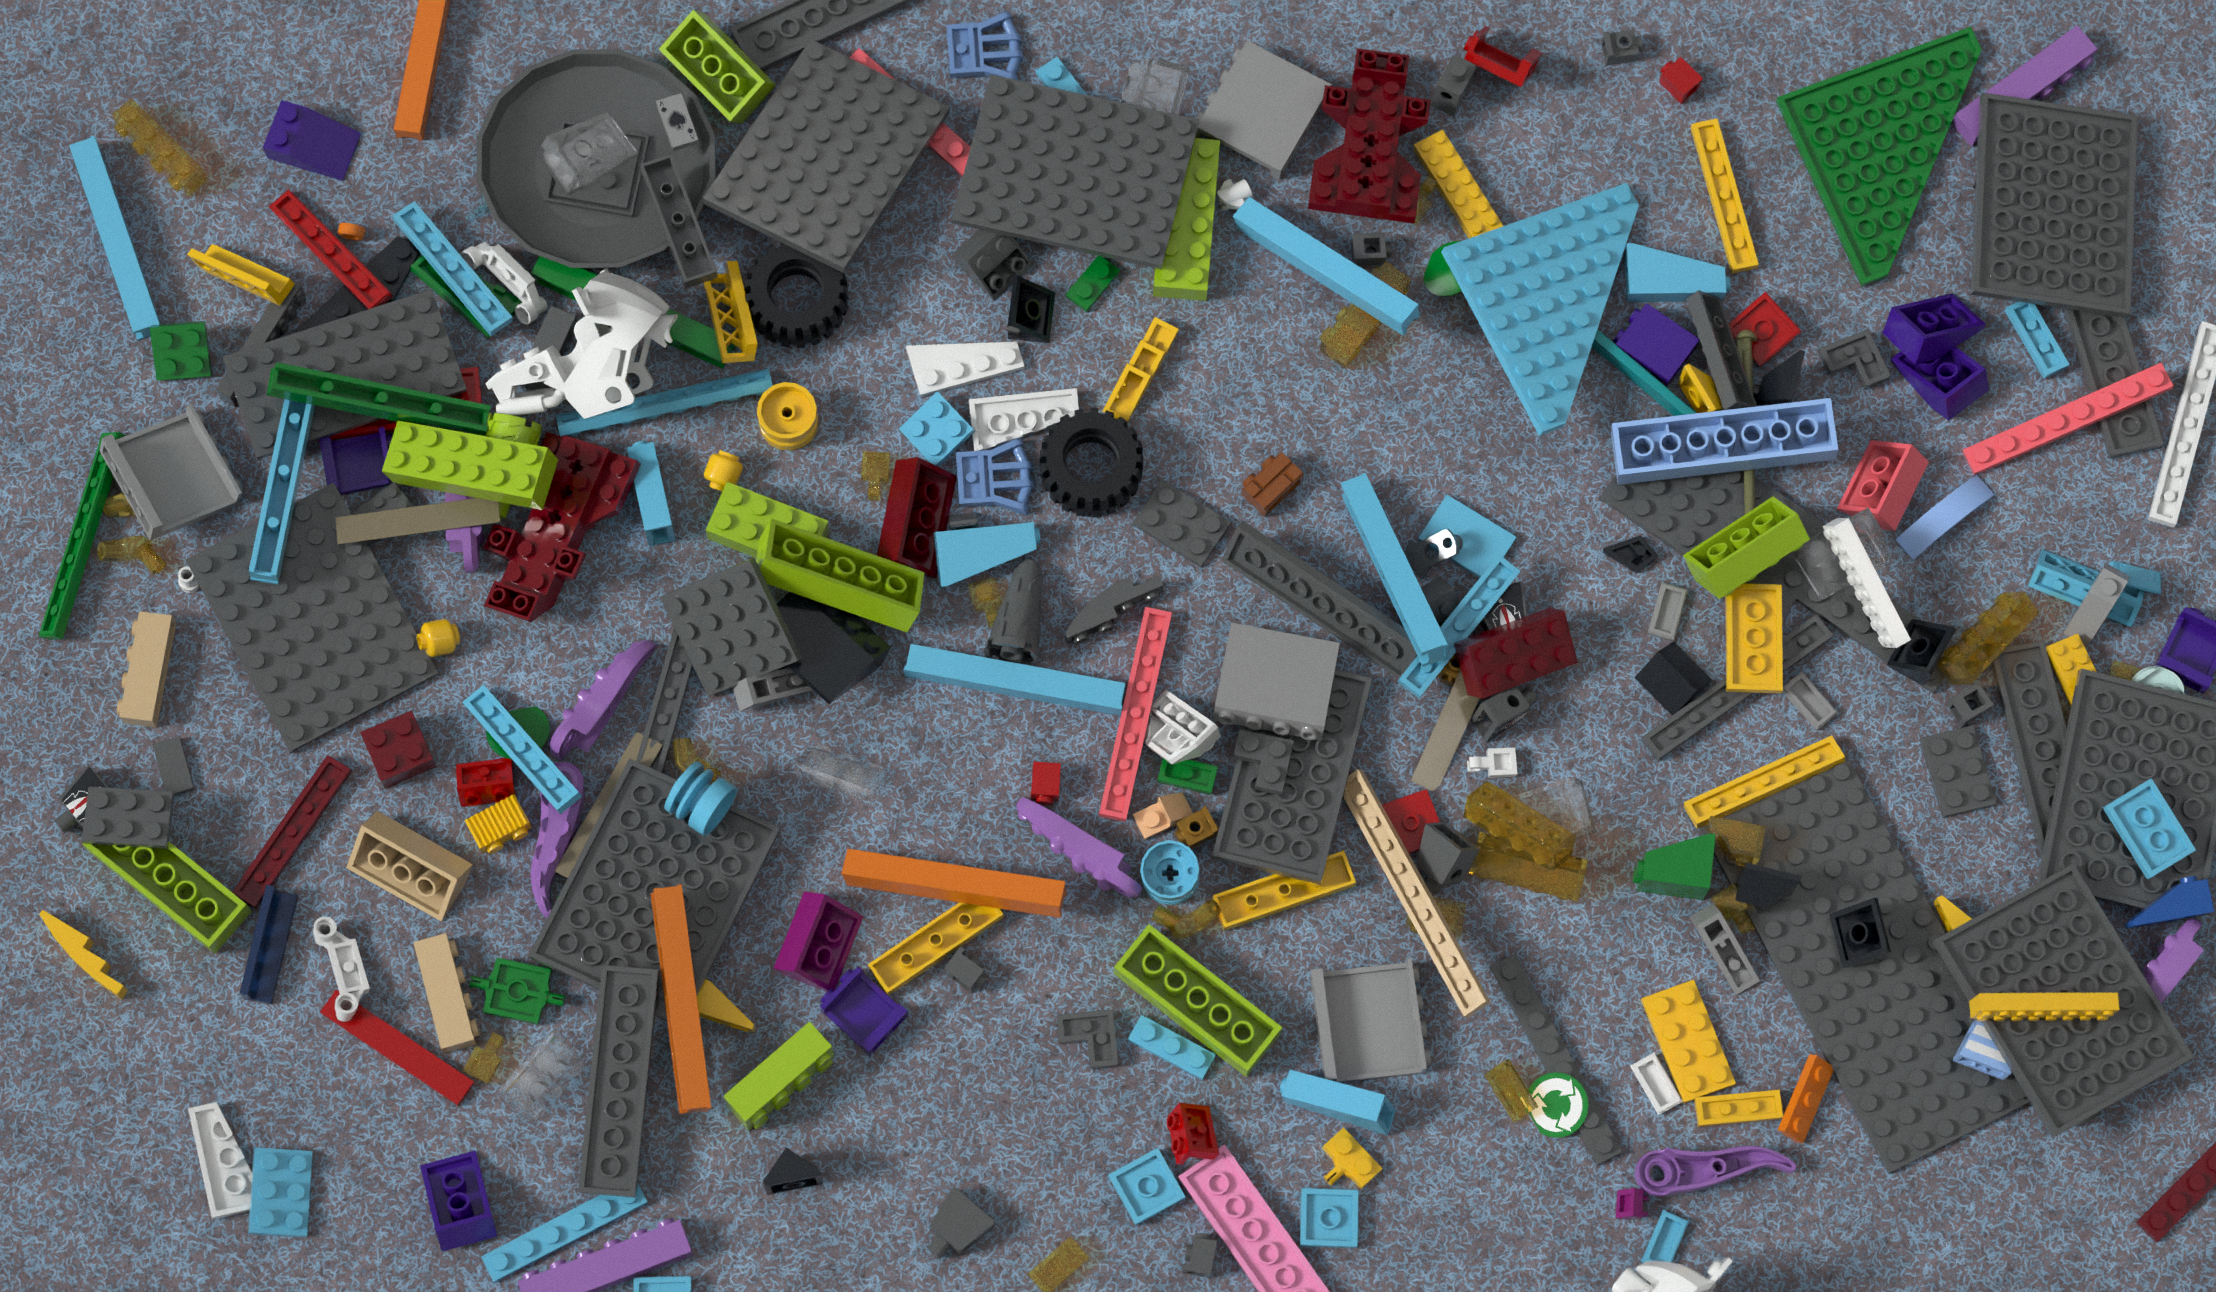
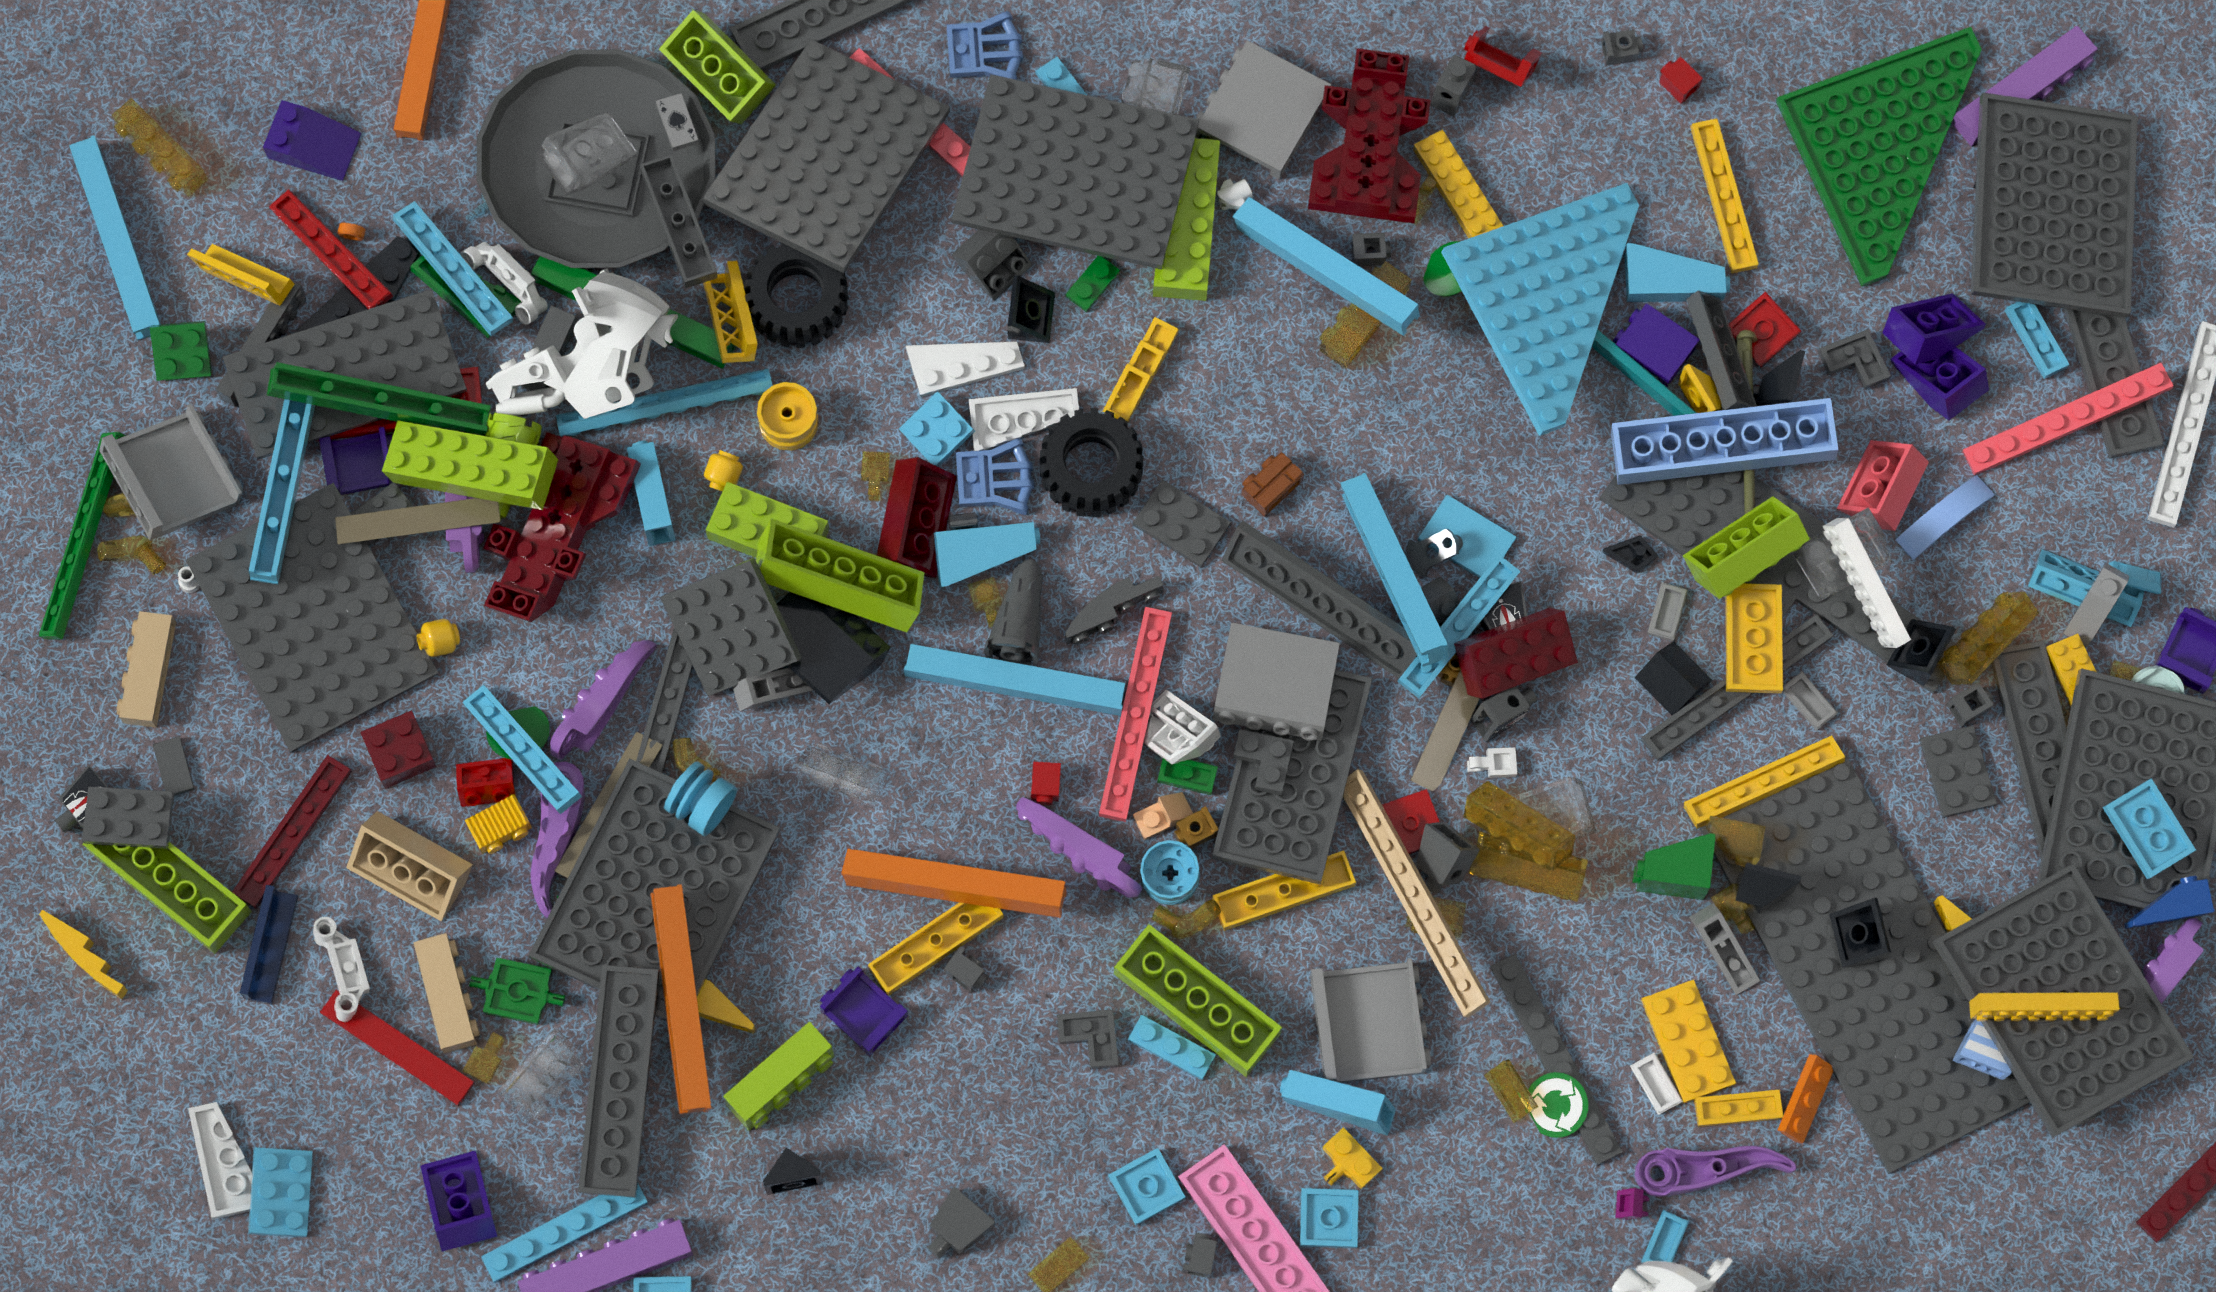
magenta slope [773,891,864,991] -> none
red bracket [1167,1102,1219,1165] -> none

